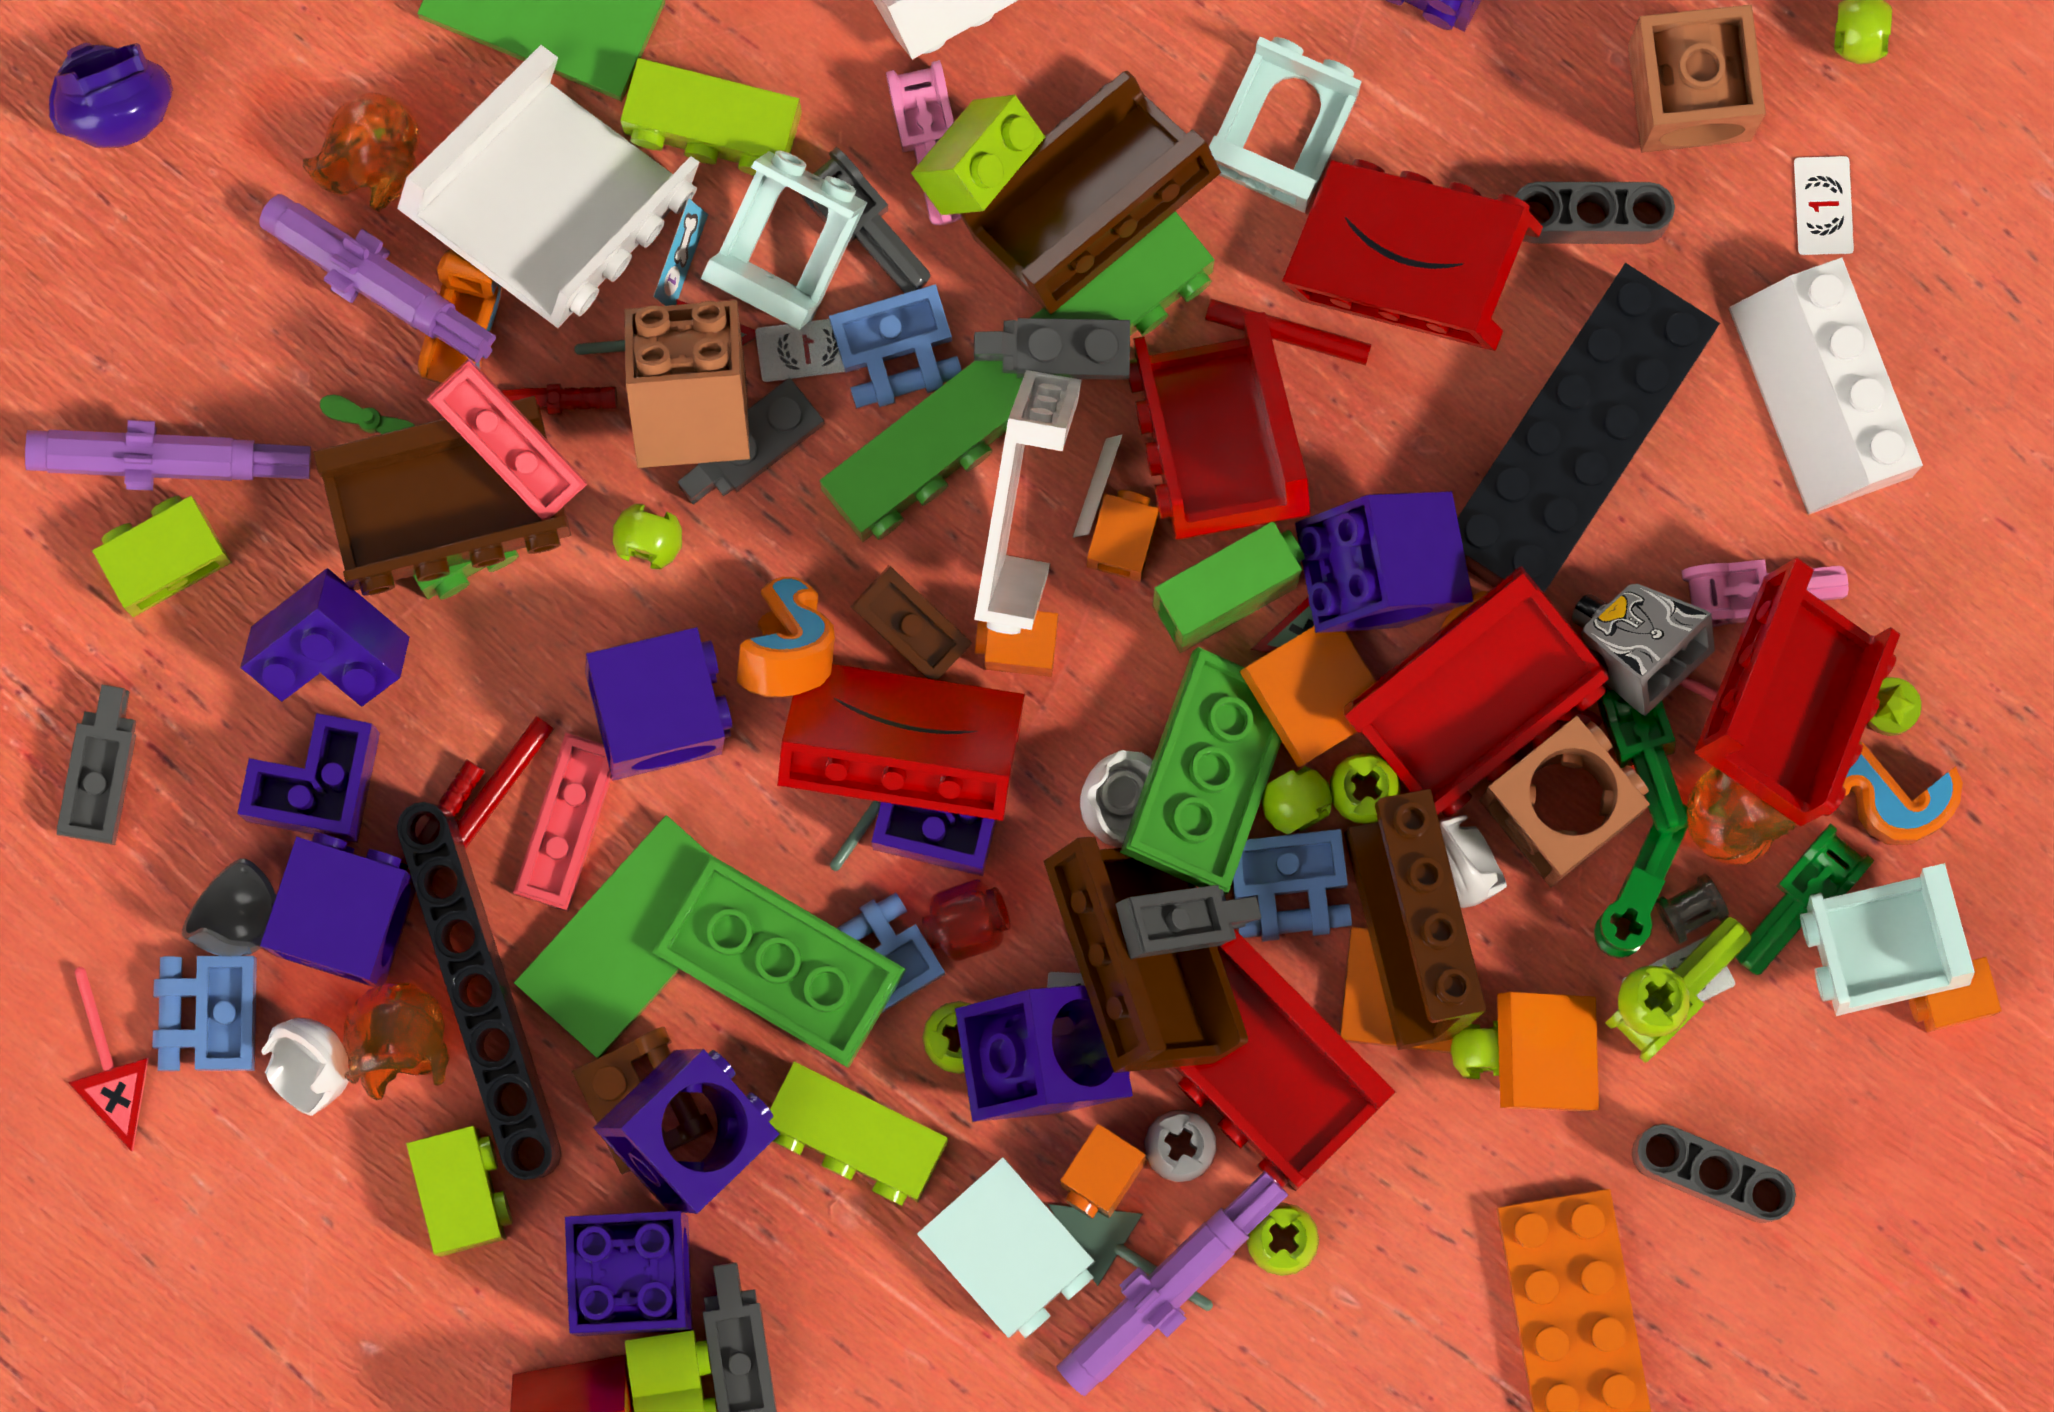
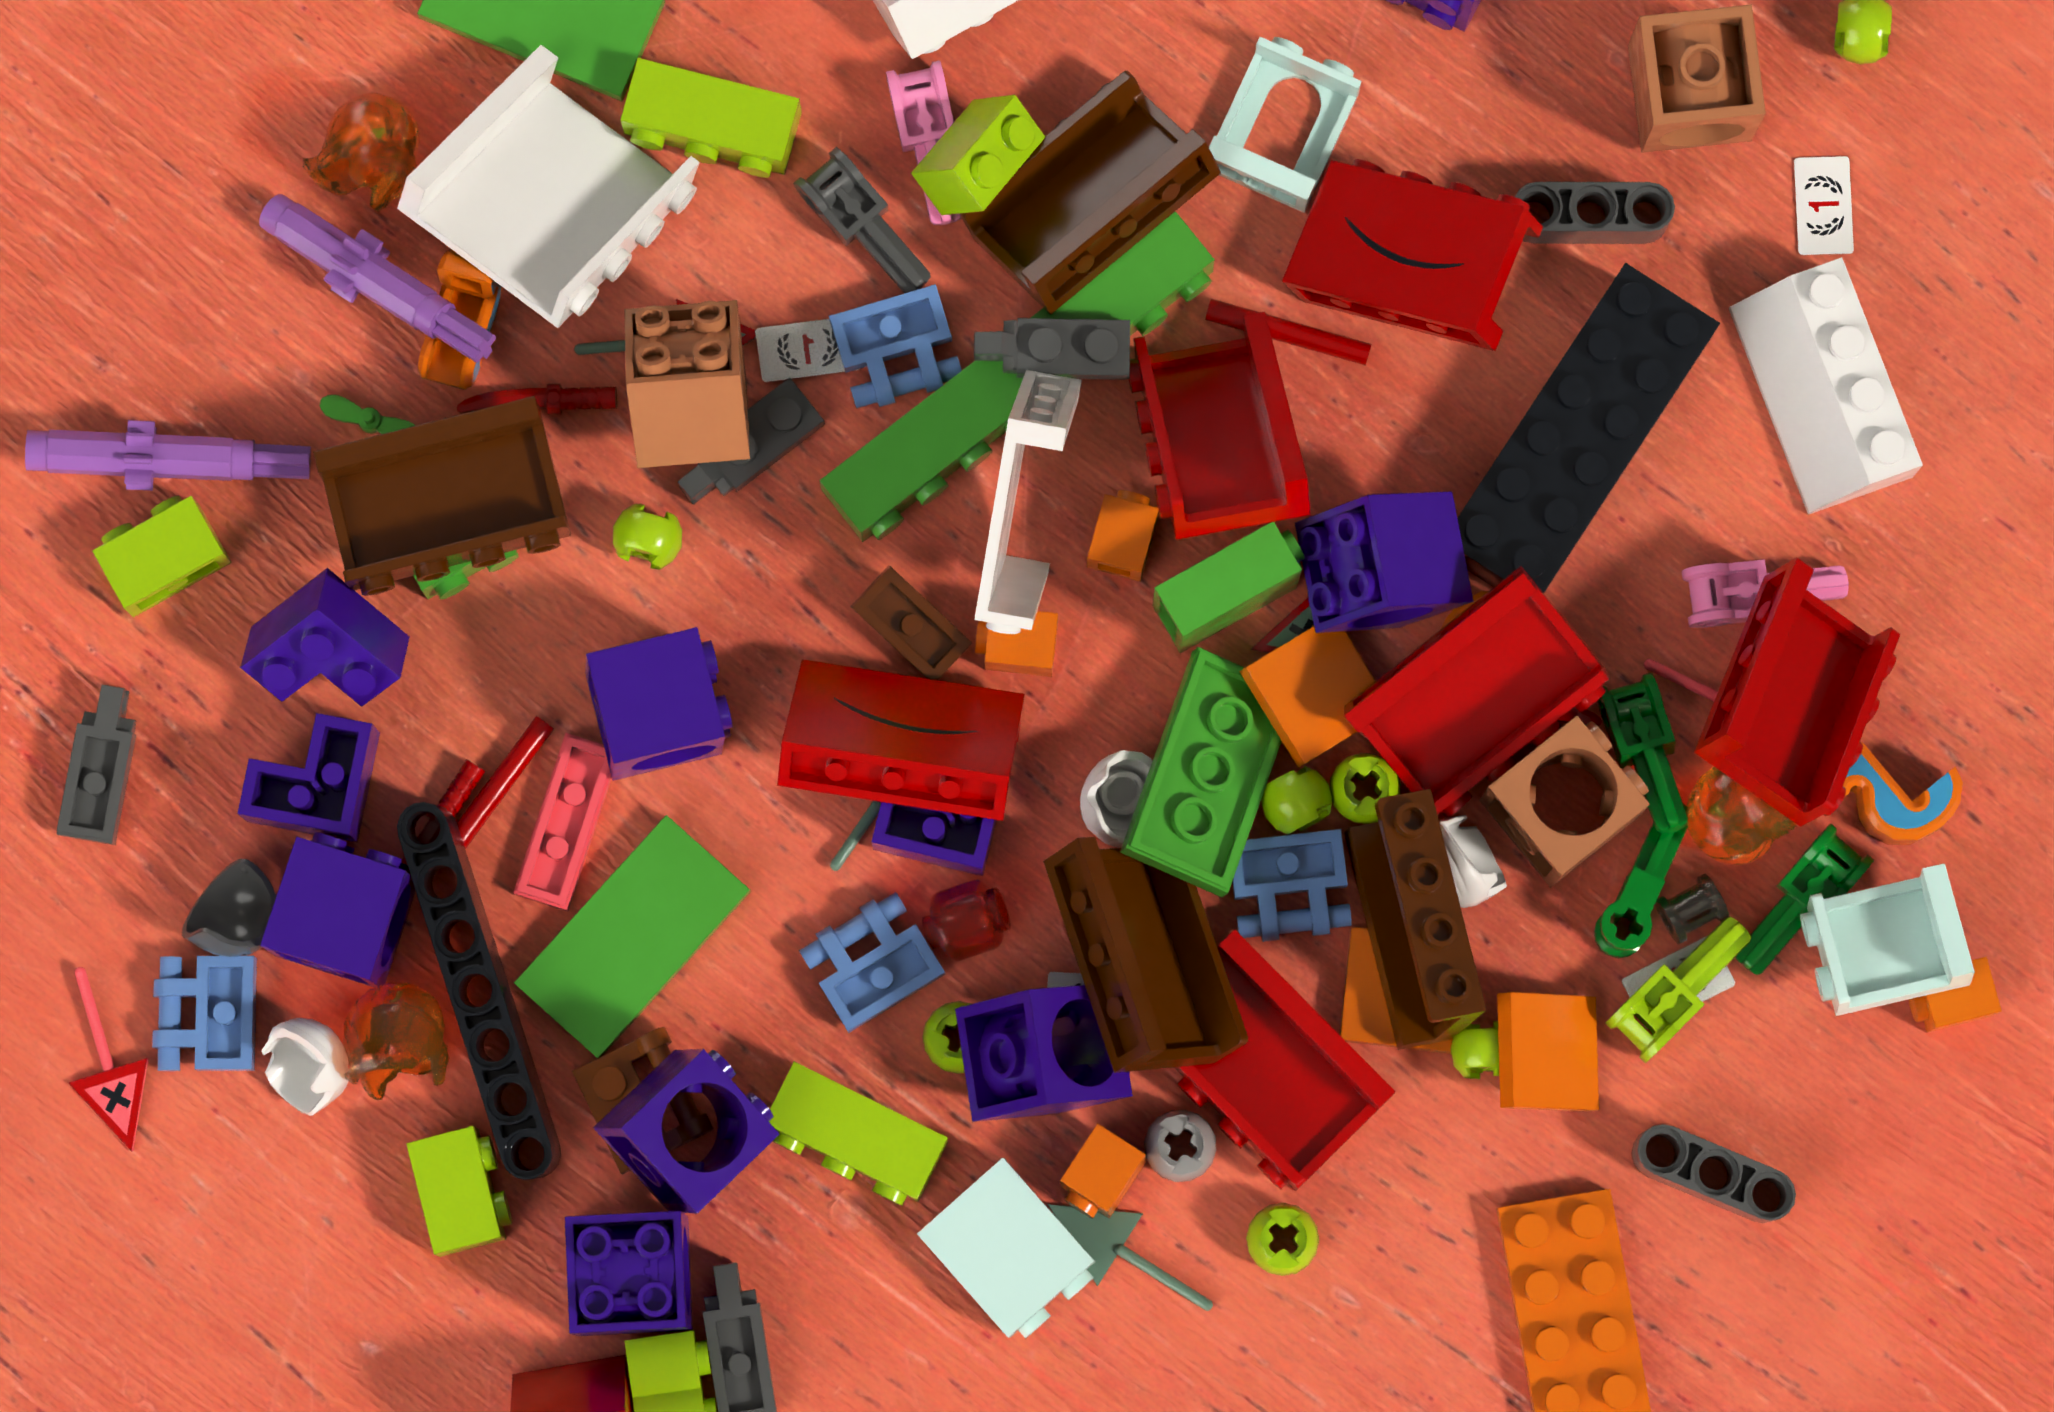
dark purple helmet [49,43,173,148] -> none
coral tile [427,358,587,520] -> none
bright green tile [652,855,907,1068] -> none
medium azure sticker [653,198,708,306] -> none
light aqua panel [701,151,867,330] -> none
orange animal [736,576,835,697] -> none
medium lavender piece [1056,1171,1288,1396] -> none
white sticker [1073,435,1122,538] -> none
dark grey hinge [1115,885,1262,959] -> none
light grey torso [1572,583,1715,716] -> none
lime piece [1618,966,1690,1037] -> none
lime tile [1867,677,1921,736] -> none

